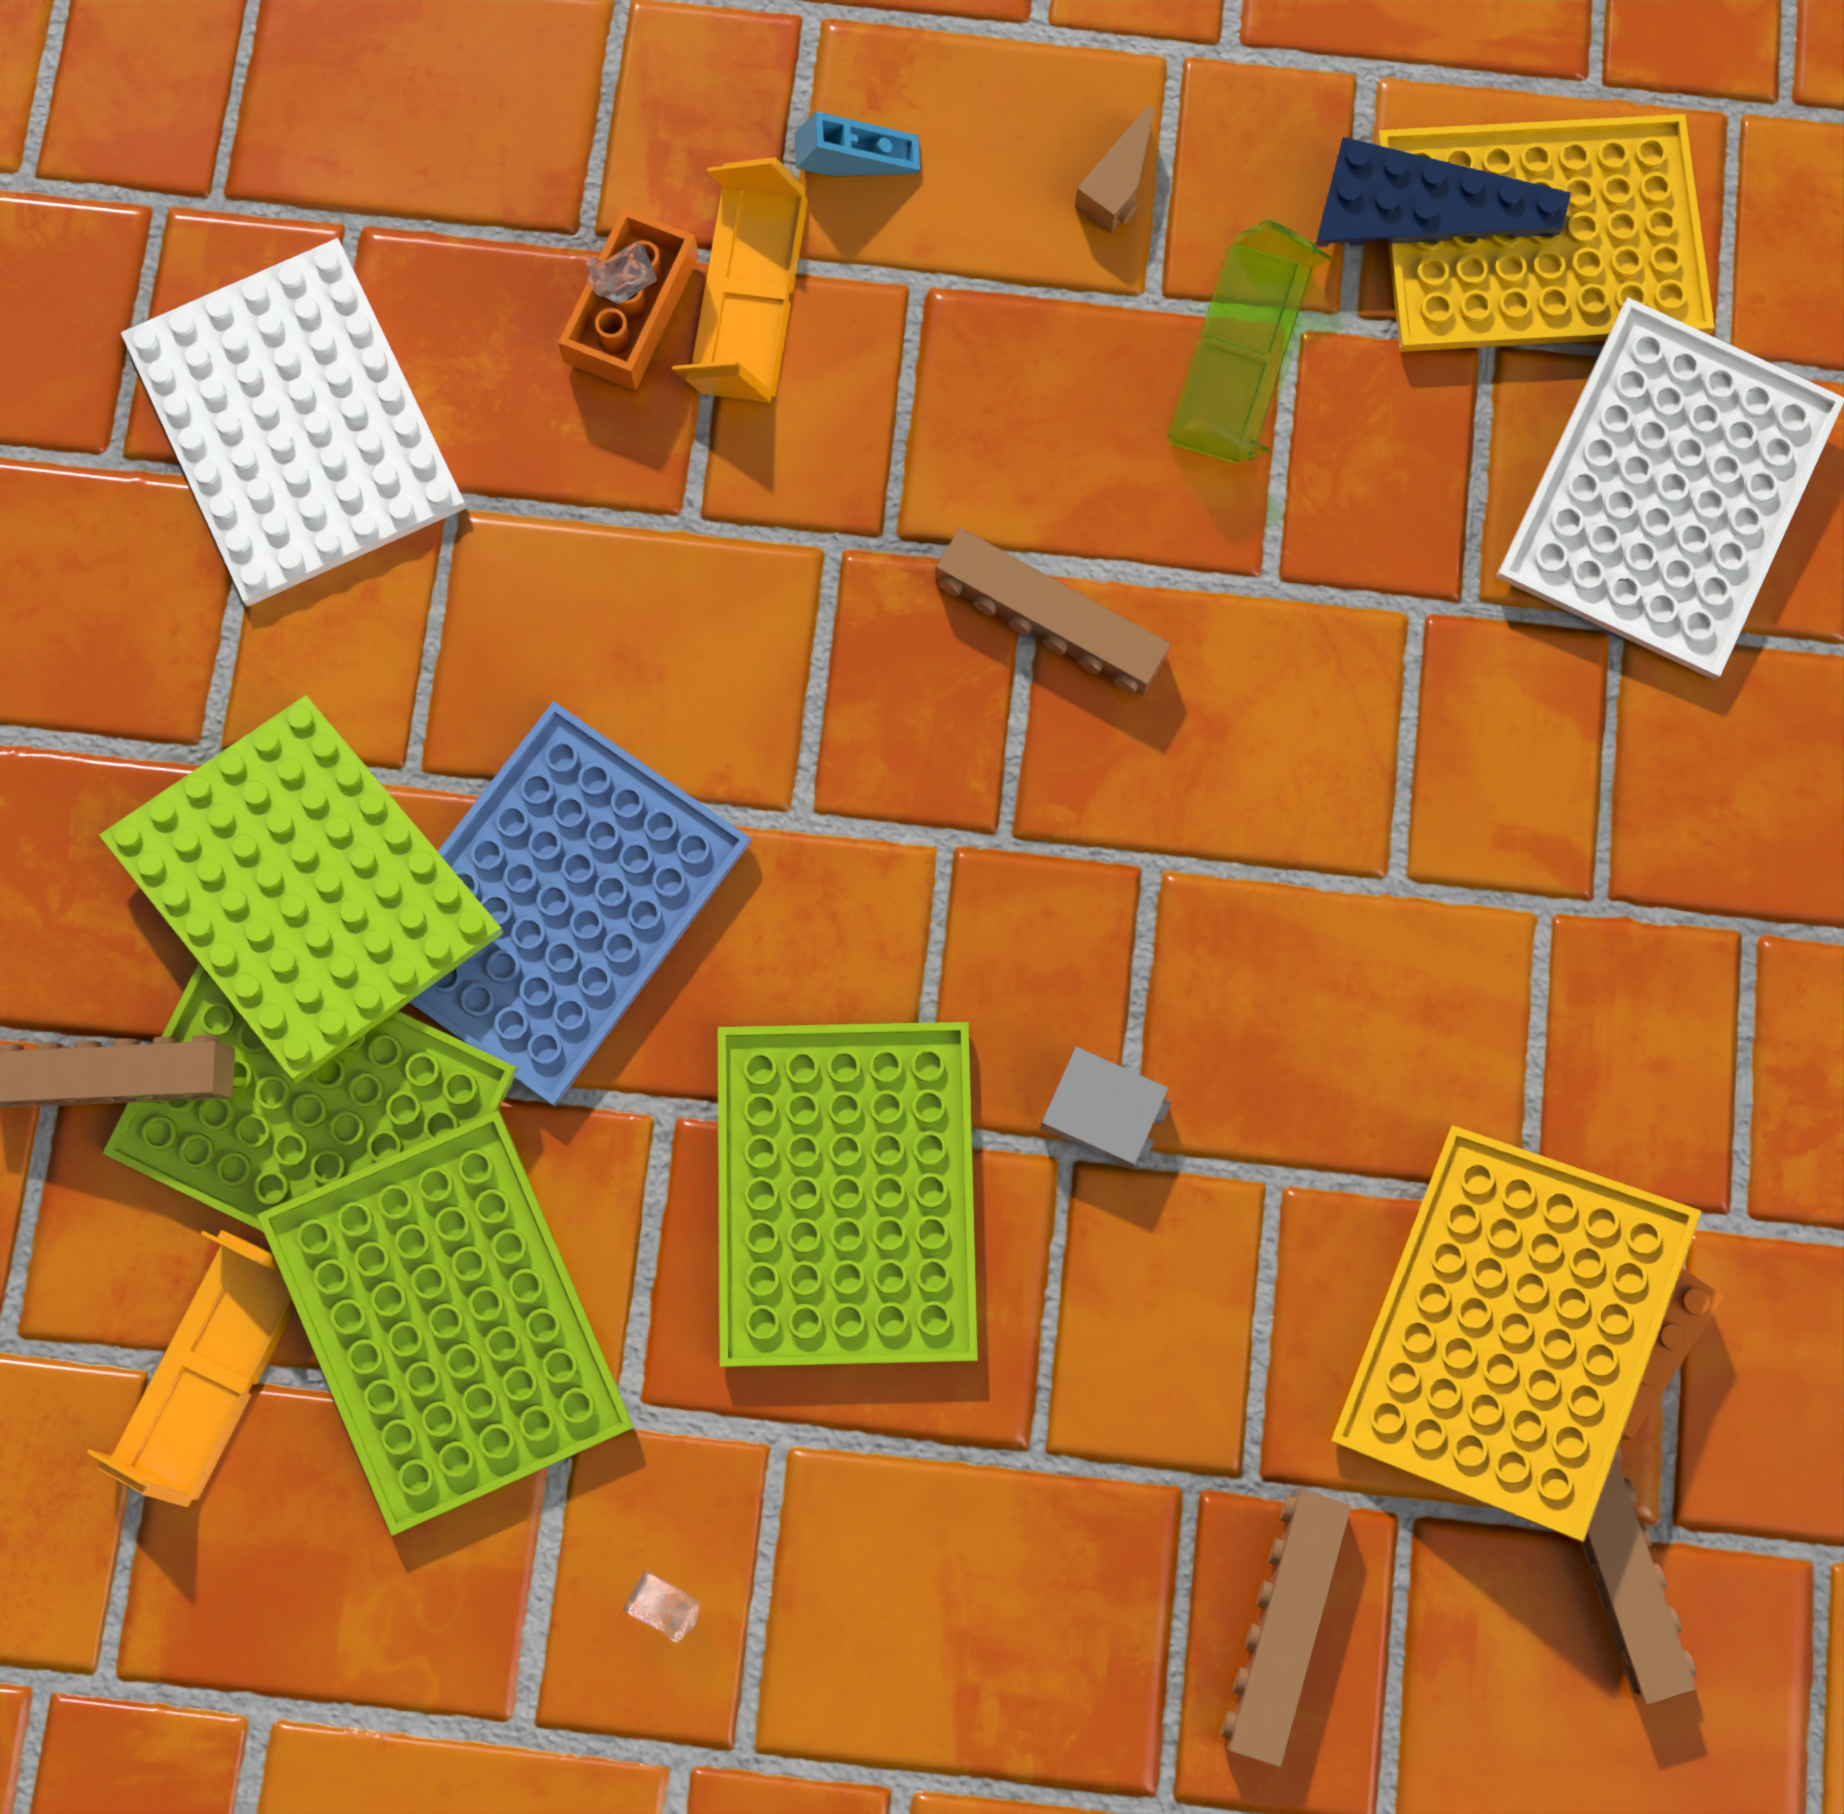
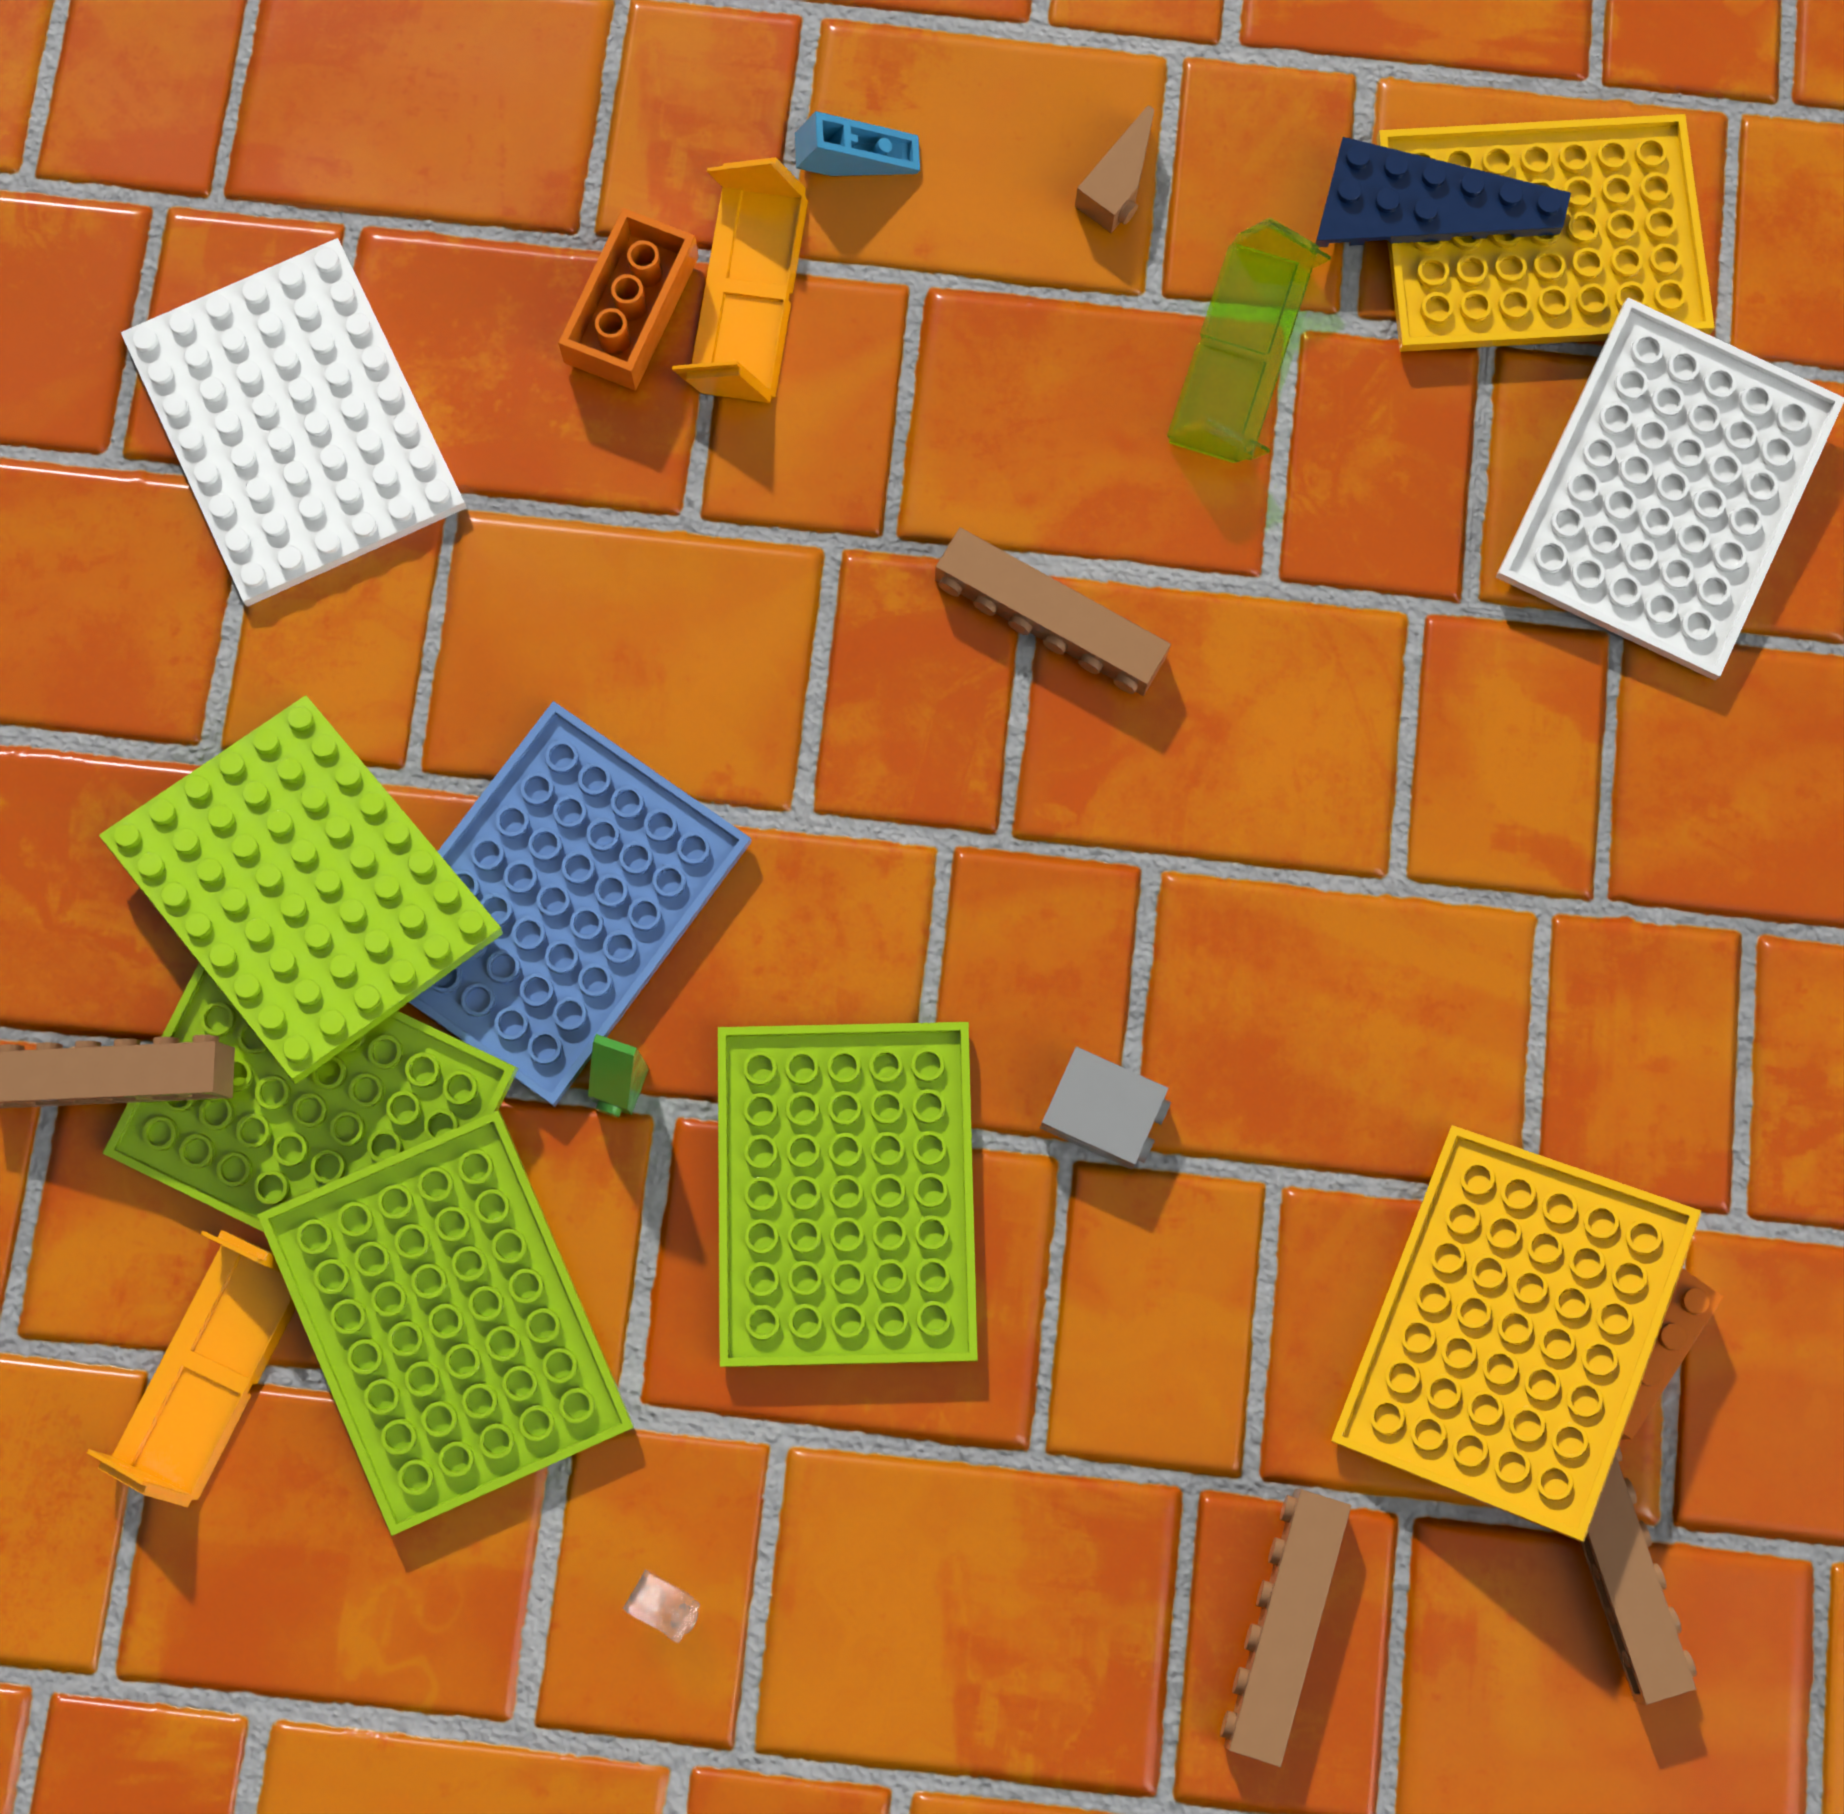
clear bracket [586,241,657,304] -> none
none -> bright green slope [588,1034,649,1118]

